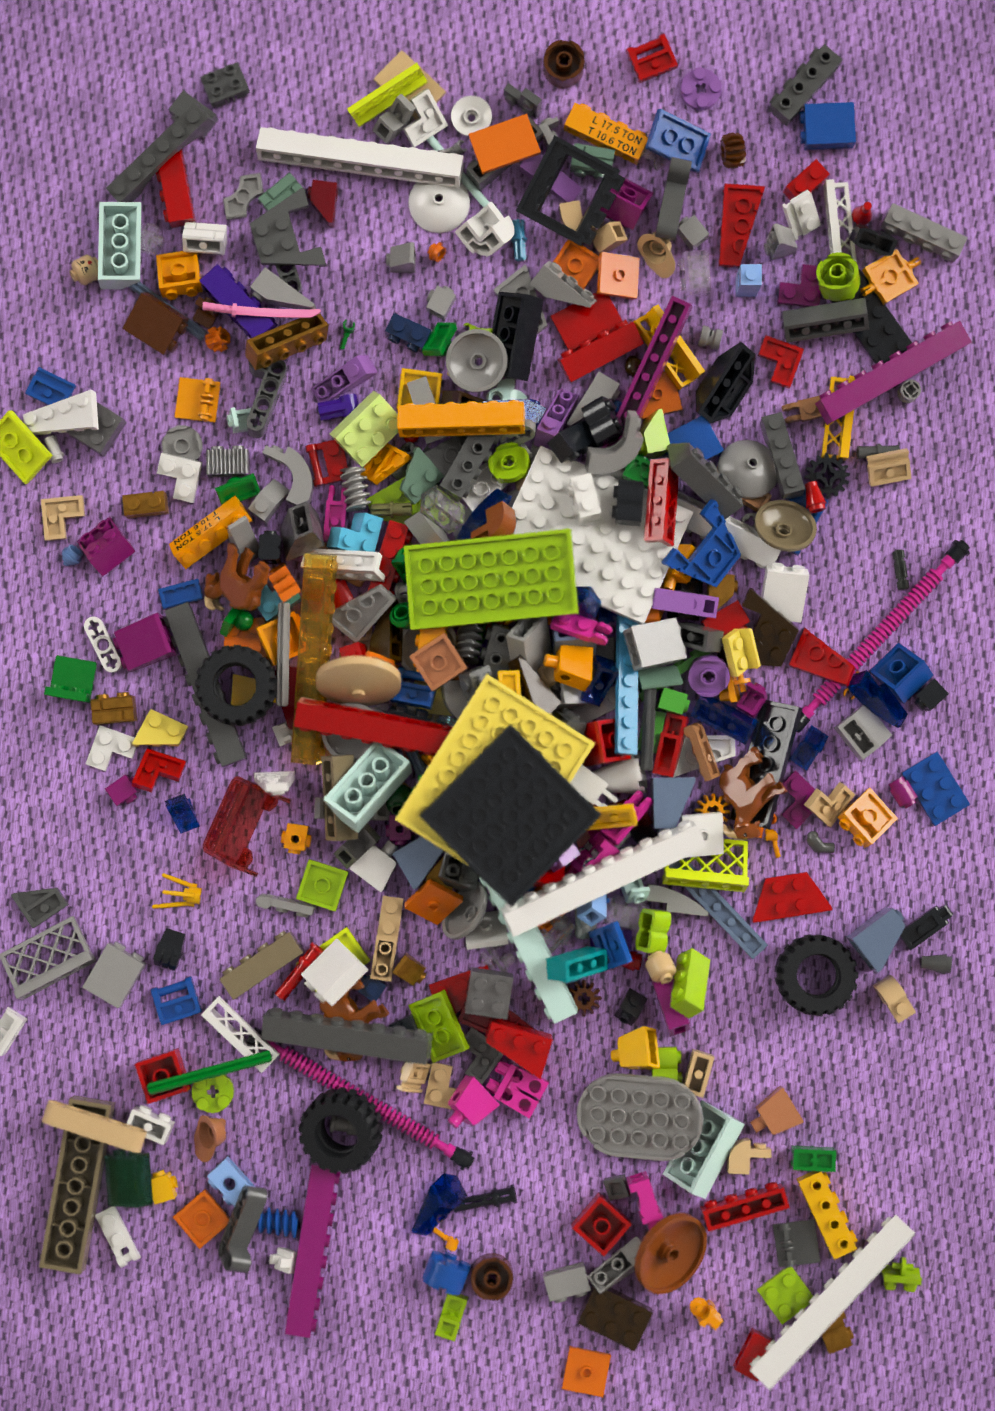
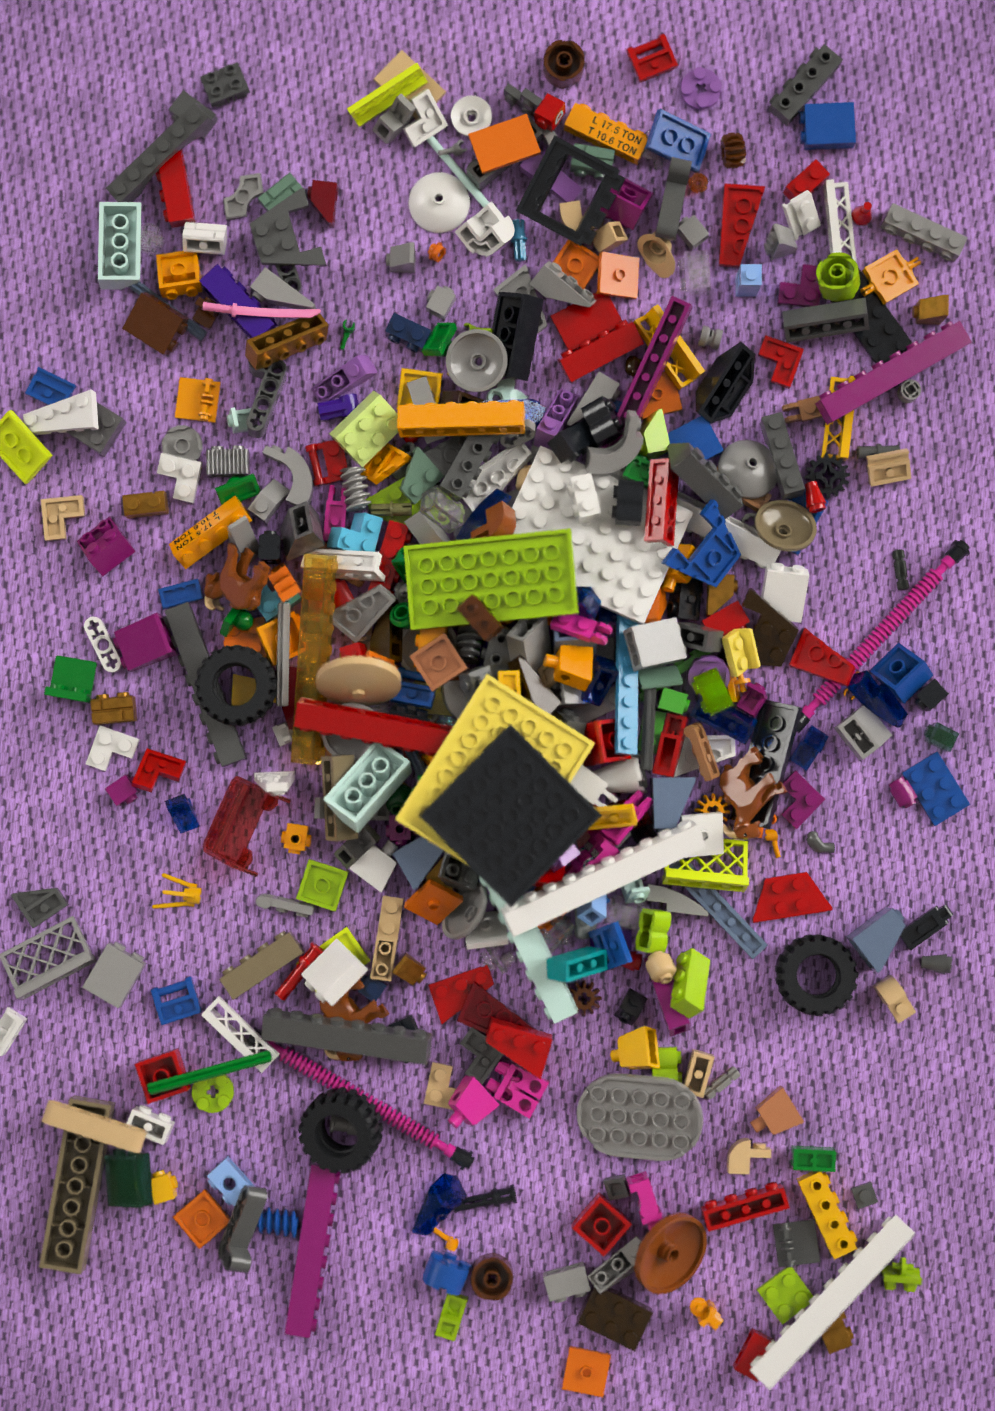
white pin [44,435,64,463] -> none
medium blue plate [62,545,83,566] -> none
tan head [69,255,98,285] -> none
white plate [95,1205,141,1268] -> none
light yellow wing [132,709,188,747] -> none
black hand [153,928,186,971] -> none
nougat piece [194,1115,226,1162] -> none
orange gear [205,326,231,352] -> none
white brick [256,127,464,188] -> none
white tile [269,1247,298,1274] -> none
tan plate [396,1062,432,1093] -> none
lime plate [408,990,470,1063] -> none
flat silver brick [465,967,514,1019] -> none
lime plate [488,442,531,483] -> none
medium lavender slope [652,588,719,618] -> none
light aqua slope [663,1100,745,1199] -> none
tan plate [804,782,855,828] -> none
light orange plate [837,788,898,848] -> none
black brick [849,224,898,256] -> none
none -> reddish brown brick [456,594,504,642]
none -> red brick [534,93,565,132]
none -> clear orange plate [688,173,708,193]
none -> clear neon green brick [691,667,734,716]
none -> light grey axle [705,1066,740,1100]
none -> dark grey plate [851,1181,878,1209]
none -> pearl gold slope [912,295,949,325]
none -> brick [924,722,960,753]

